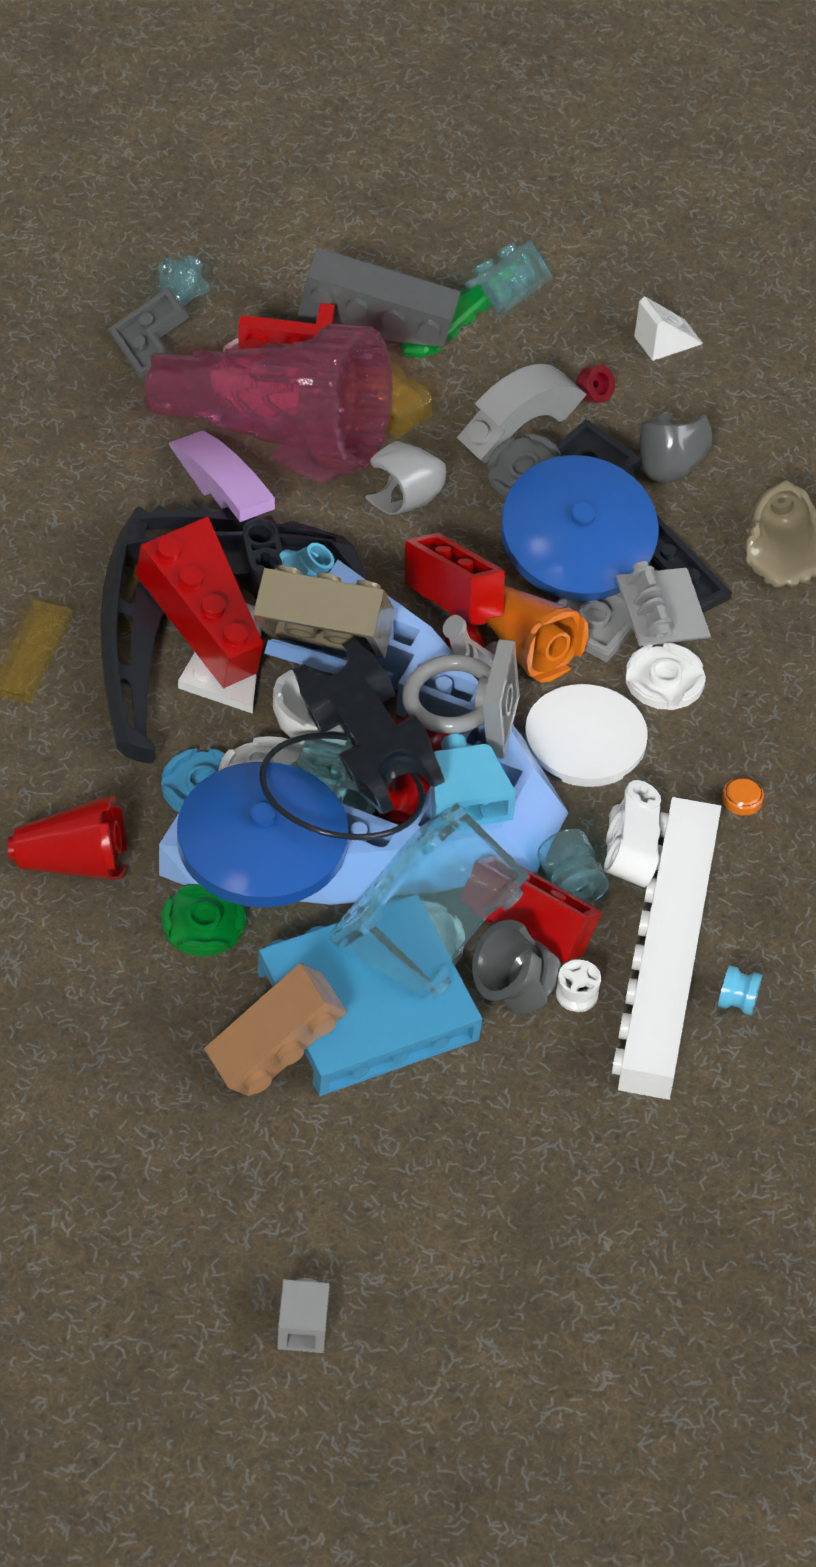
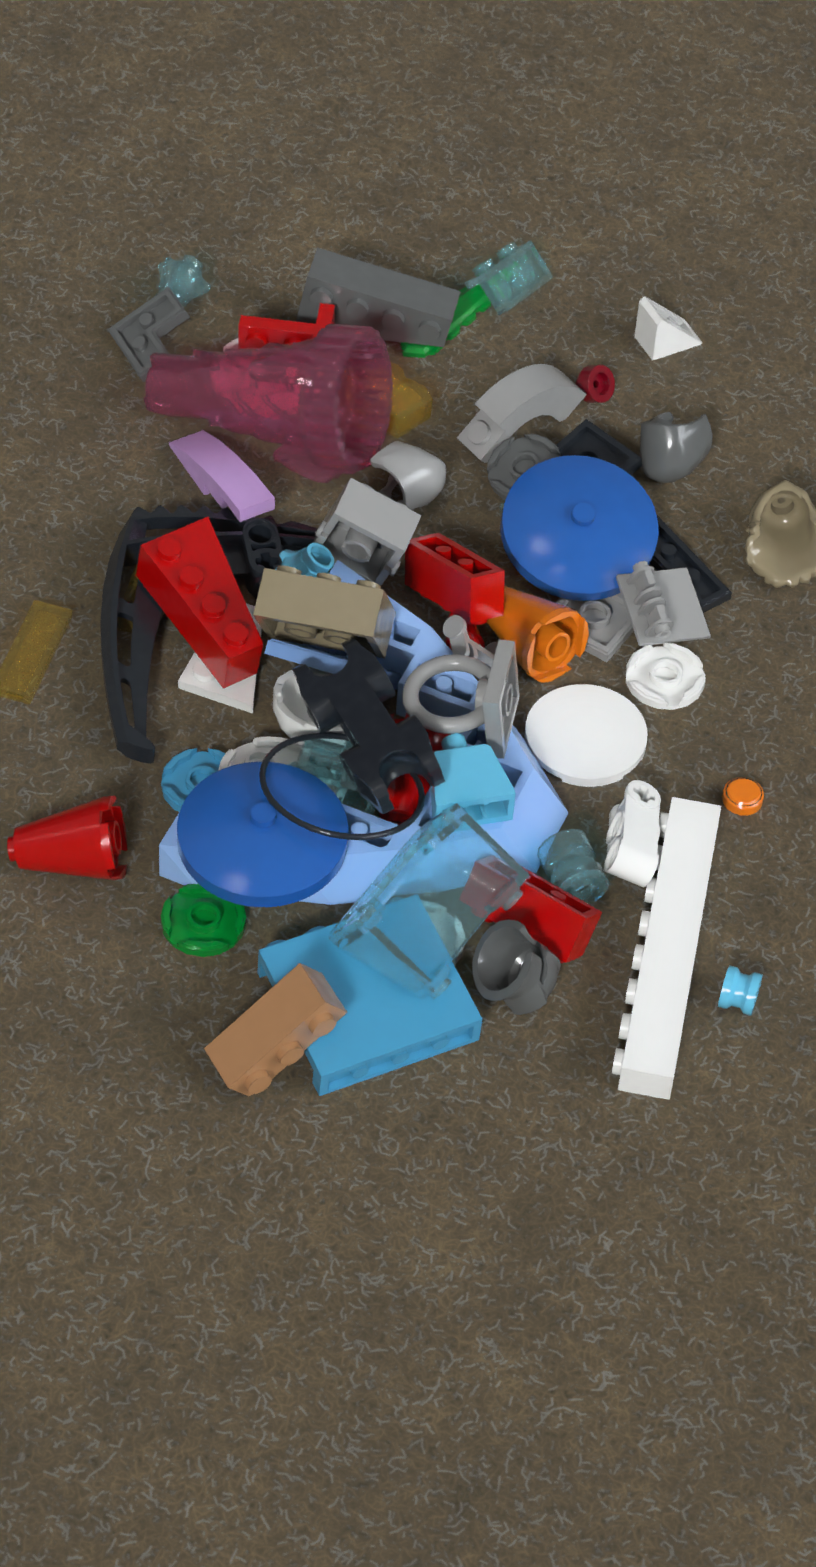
light grey brick [277,1278,330,1353] -> none
white wheel [556,959,601,1012] -> none
none -> light grey brick [313,478,421,586]

